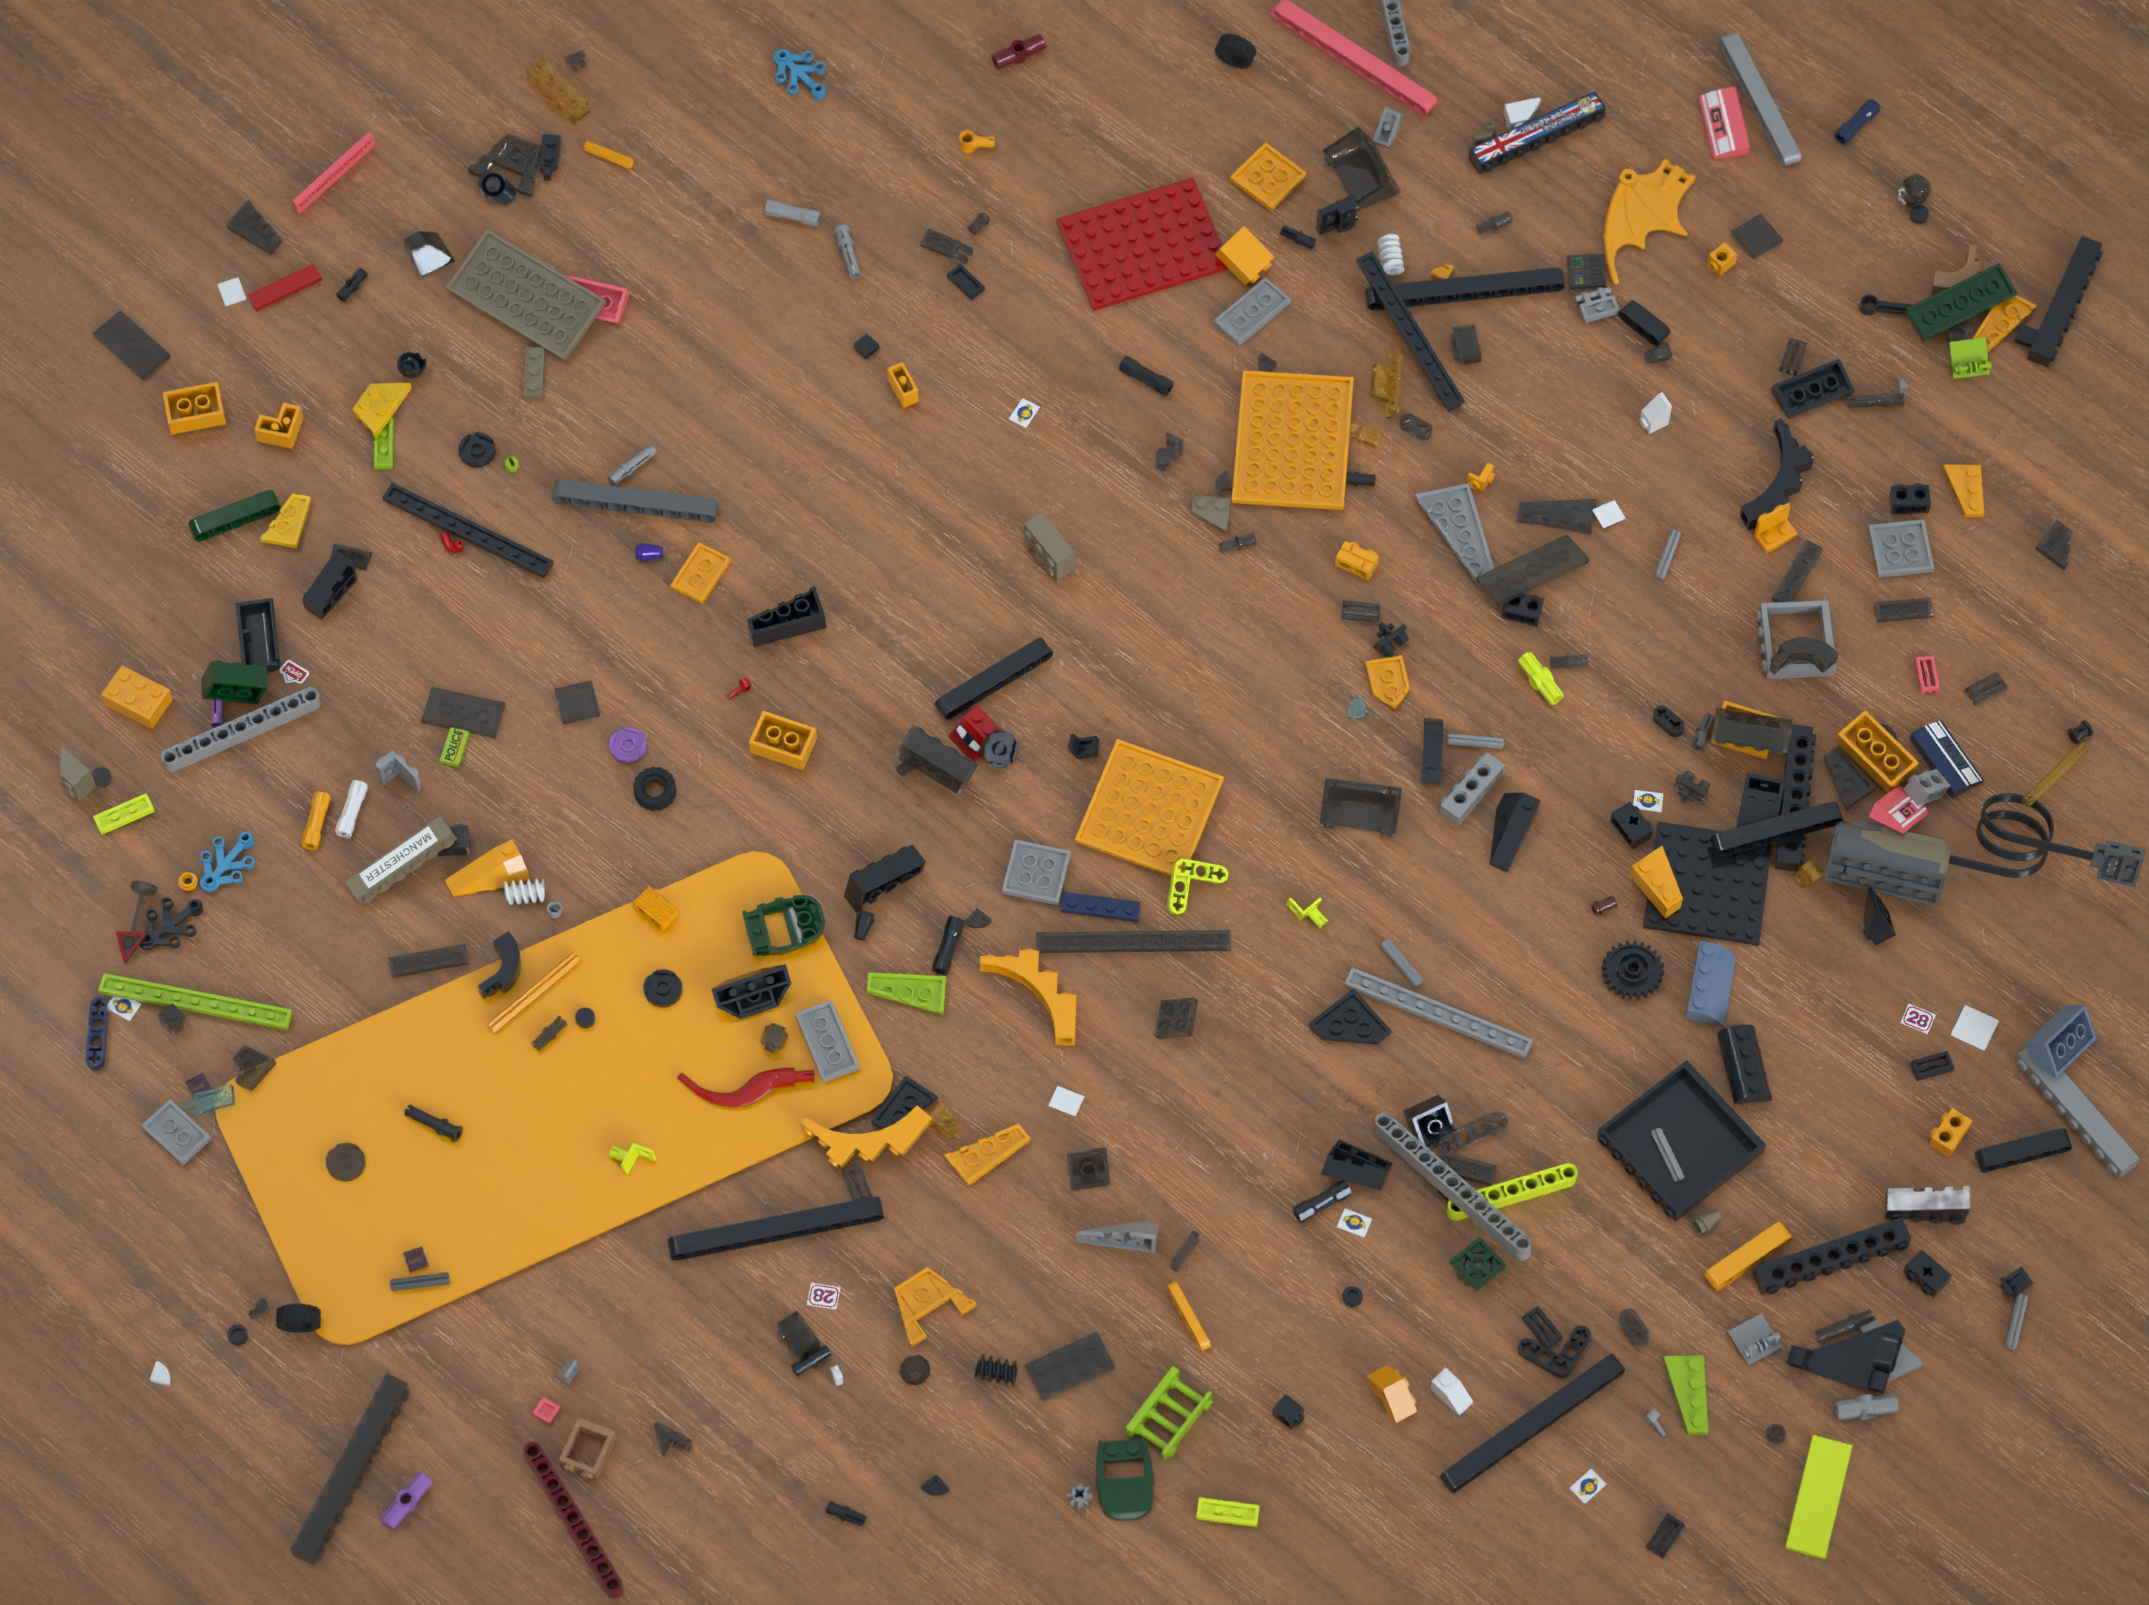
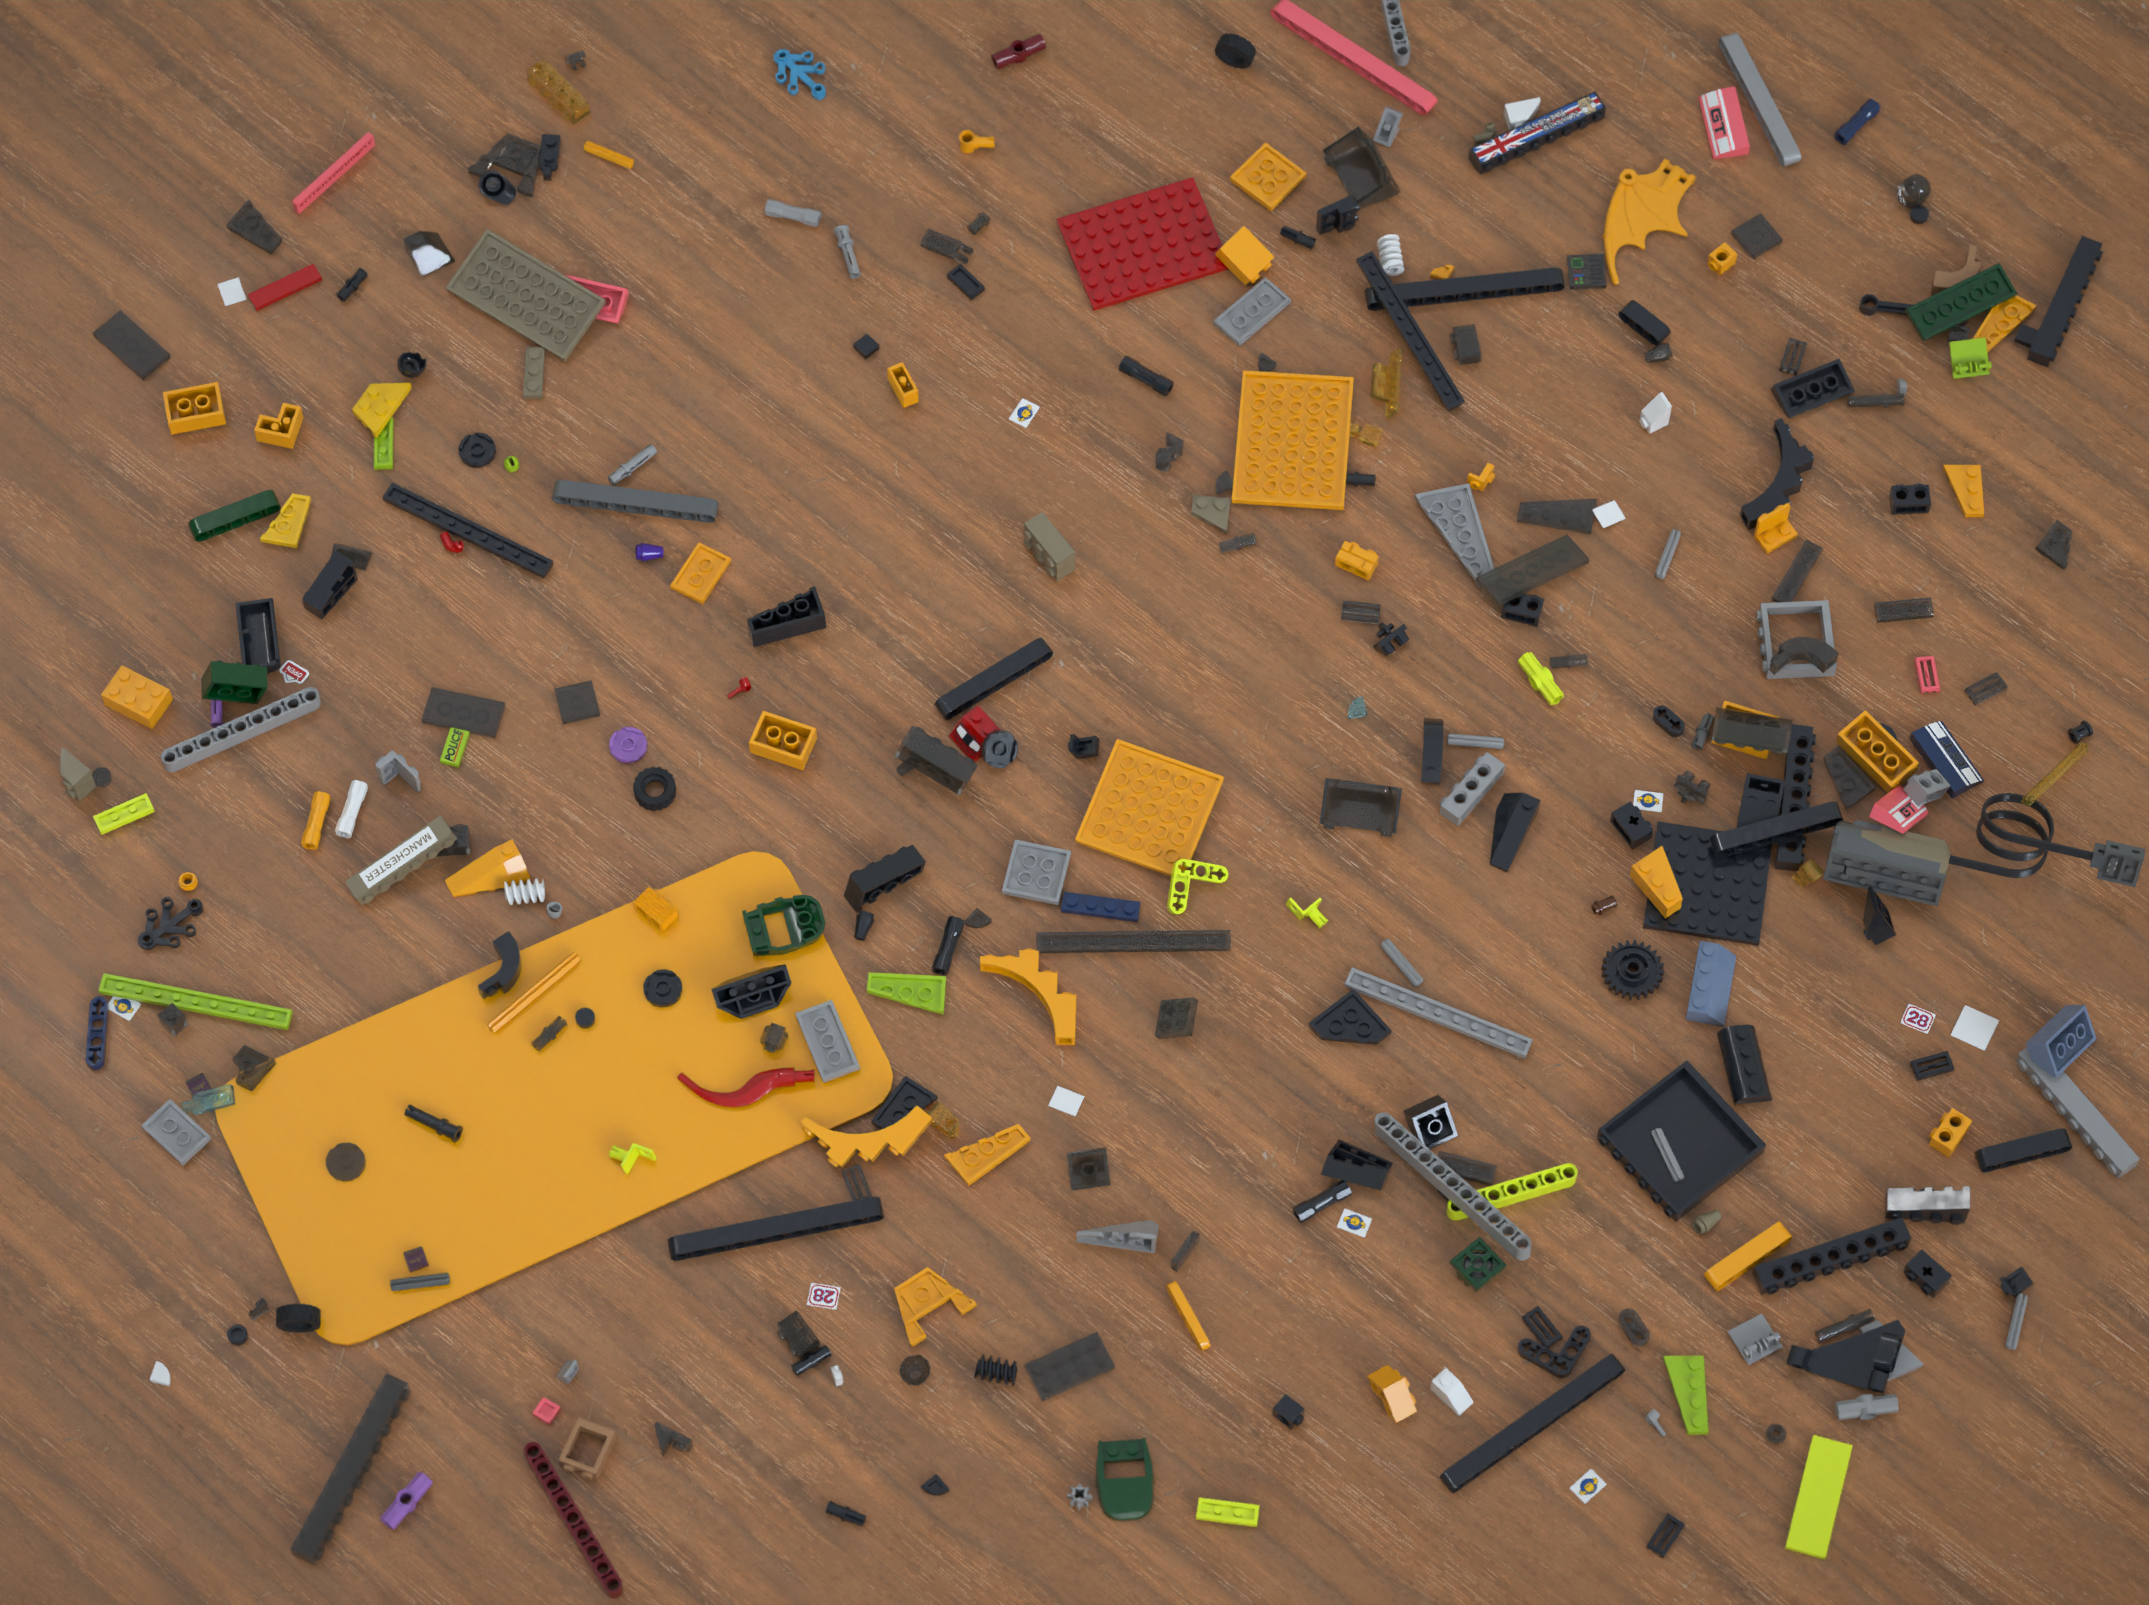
clear smoke piece [116,881,158,963] -> none
dark azure plant [200,832,255,892] -> none
clear smoke plate [388,944,469,978] -> none
lime fence [1125,1366,1213,1462] -> none
black tile [1342,1286,1363,1307] -> none
light orange tile [1365,655,1410,709] -> none
clear smoke beam [1399,413,1432,441] -> none
clear smoke beam [1435,1111,1508,1153] -> none
clear smoke axle [1476,211,1512,235] -> none
light grey plate [1574,287,1620,323] -> none
light grey plate [1868,519,1934,578] -> none

